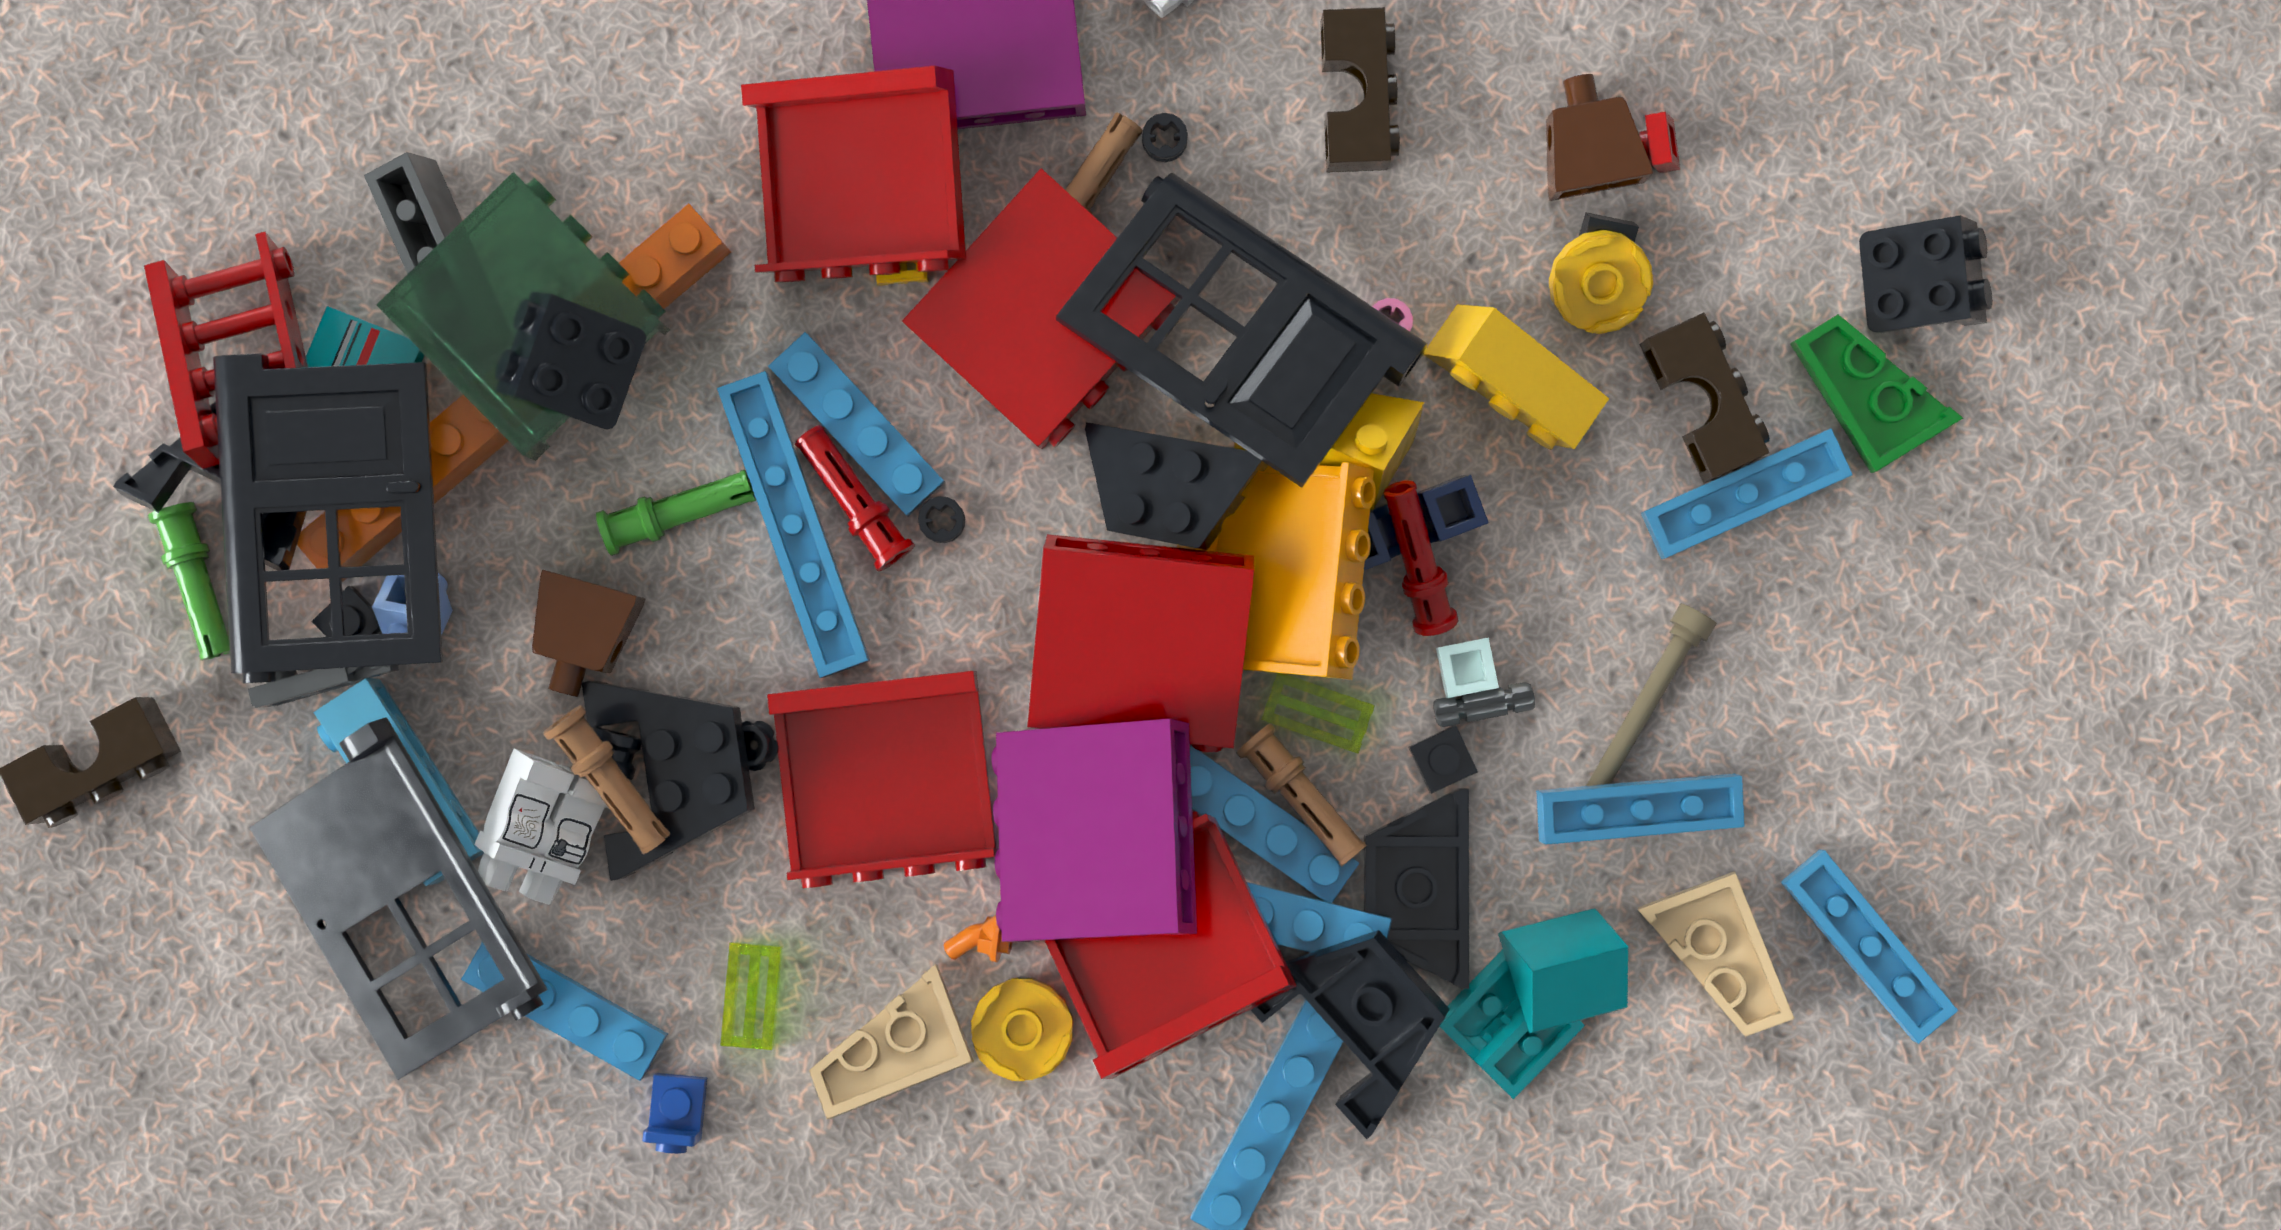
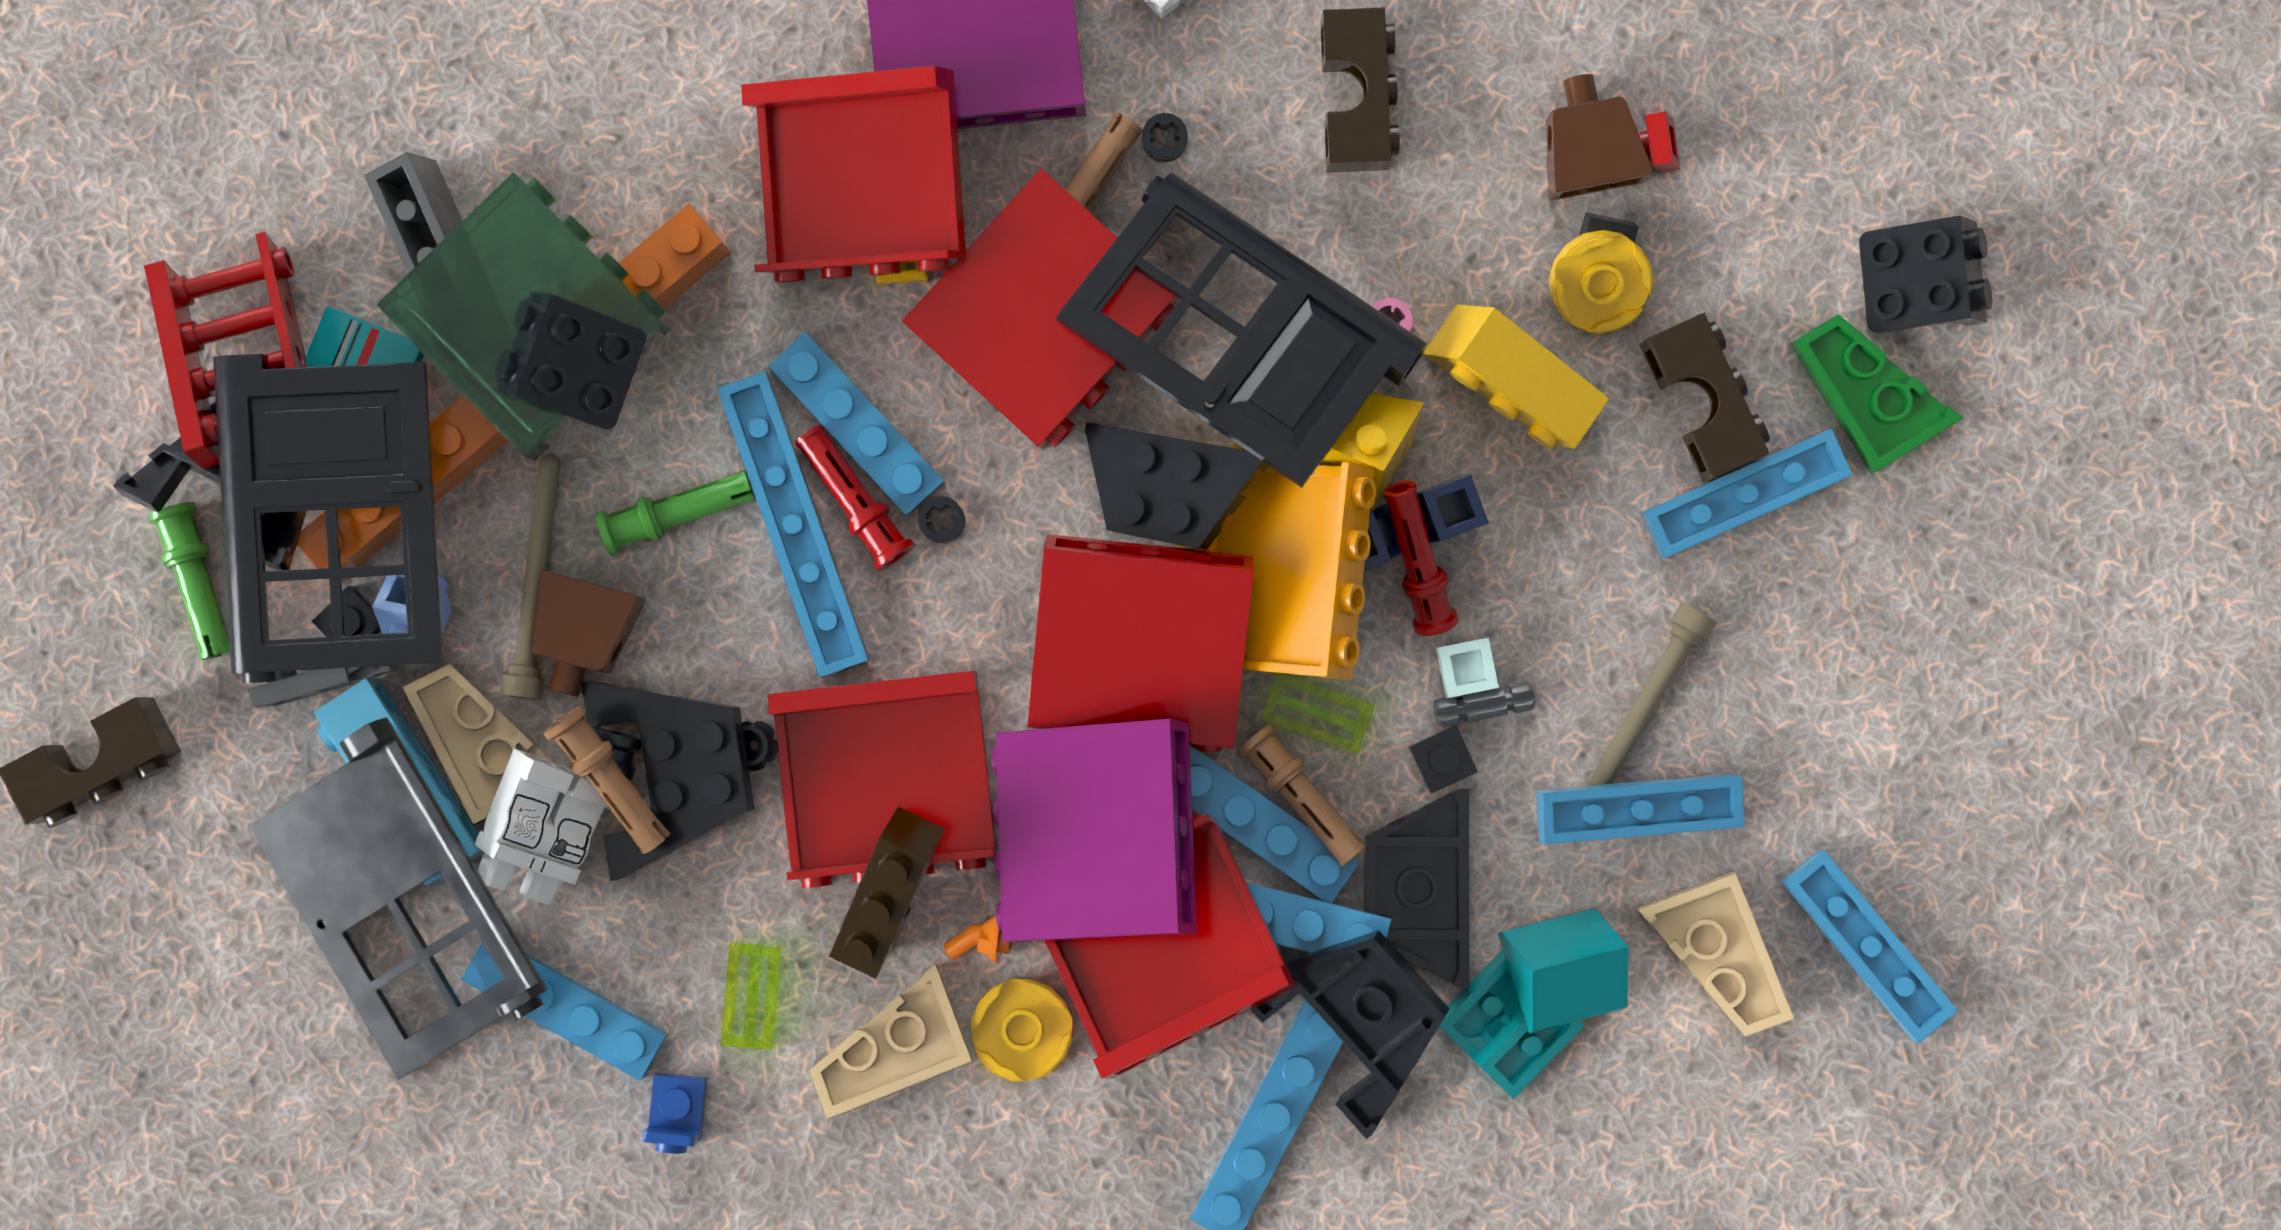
none -> tan wing [402,664,551,825]
none -> dark tan piece [500,454,560,700]
none -> dark brown arch [829,806,945,979]

